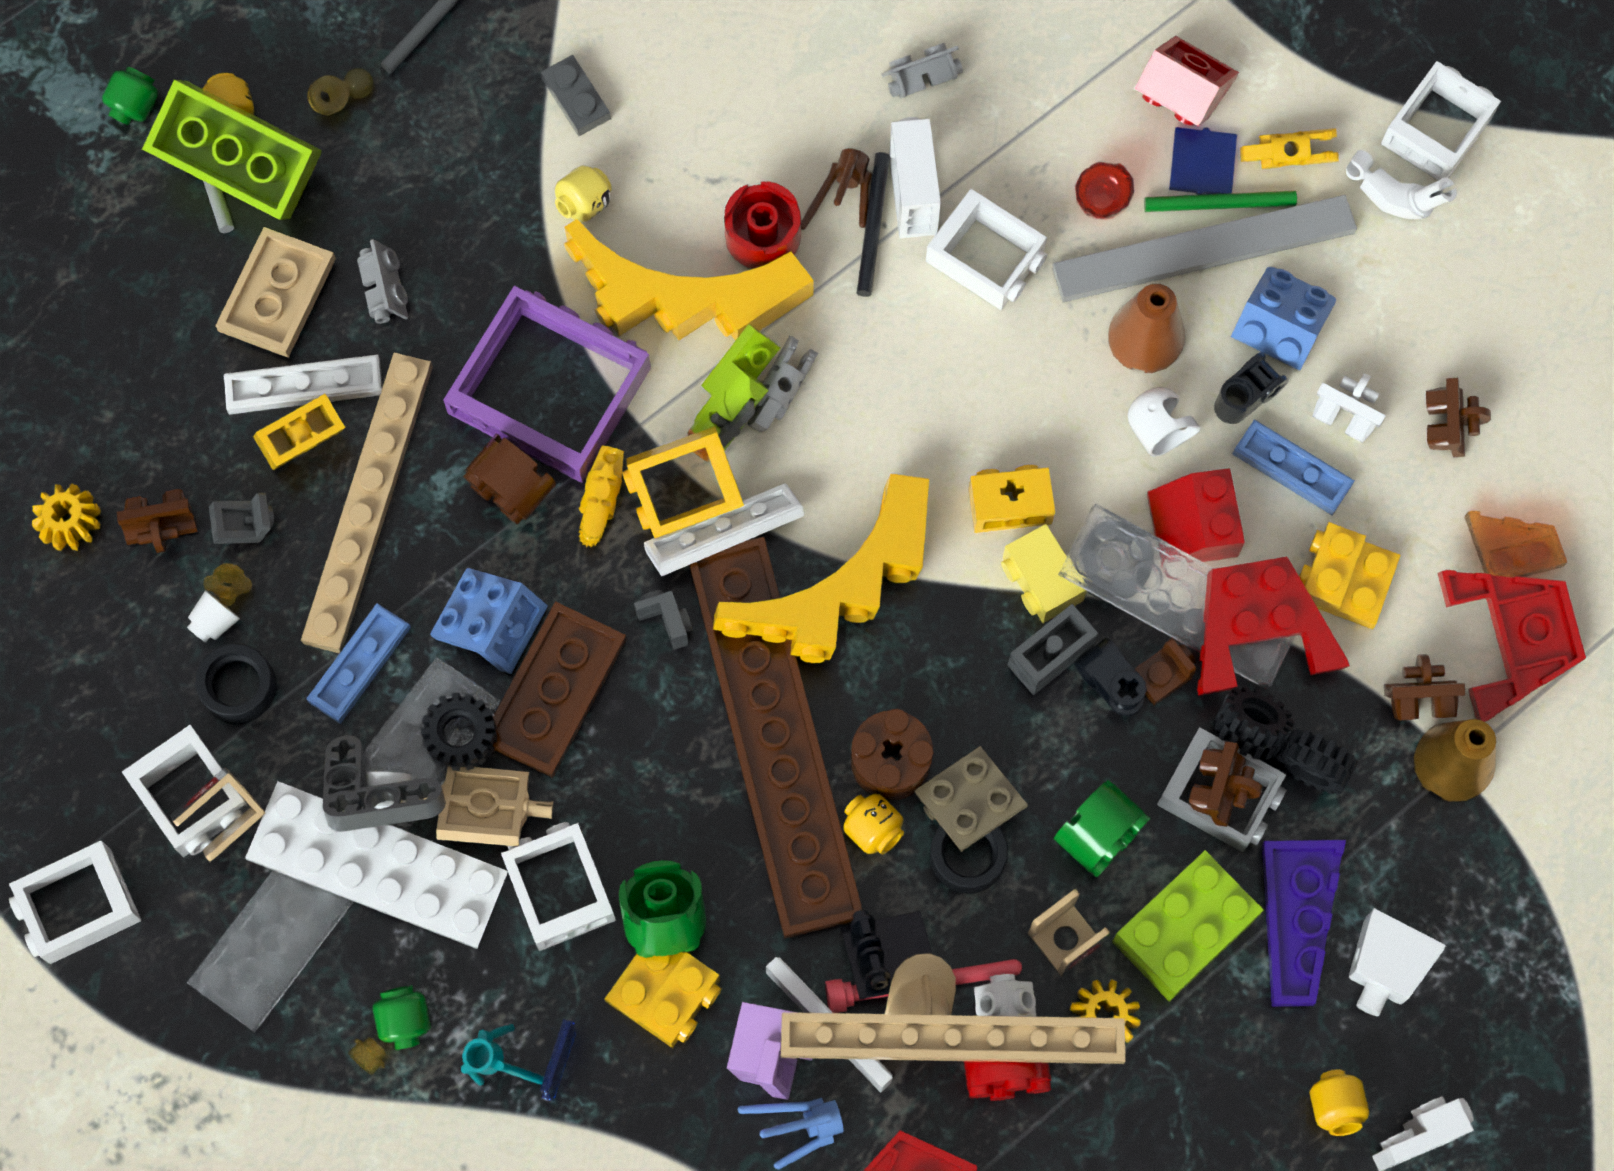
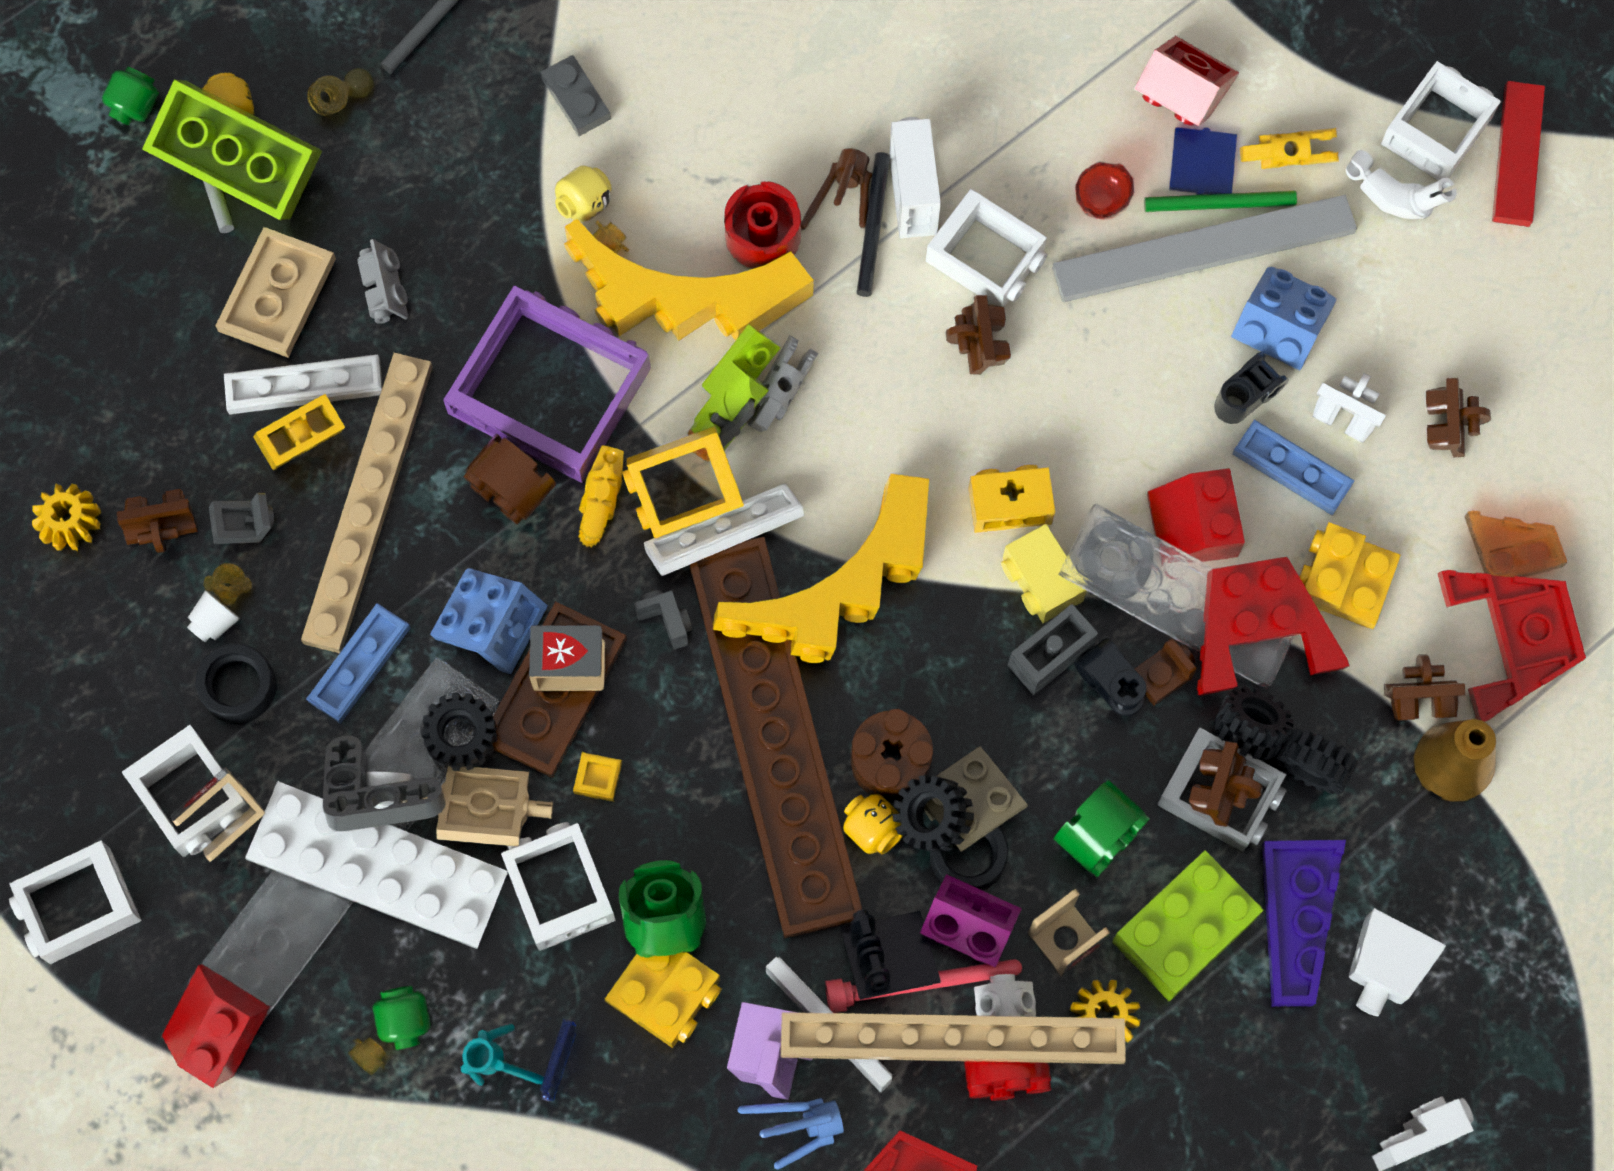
light grey hinge [882,43,963,98] -> none
tan piece [885,953,956,1015] -> none
dark orange cone [1108,284,1185,373] -> none
white helmet [1128,387,1200,457] -> none
yellow head [1310,1070,1369,1136] -> none
none -> red slope [162,964,270,1088]
none -> piece [529,625,605,691]
none -> yellow tile [573,752,622,802]
none -> clear yellow plate [593,220,629,254]
none -> black tyre [893,775,974,852]
none -> magenta brick [920,874,1022,968]
none -> reddish brown hips [945,295,1011,375]
none -> red tile [1492,81,1545,227]

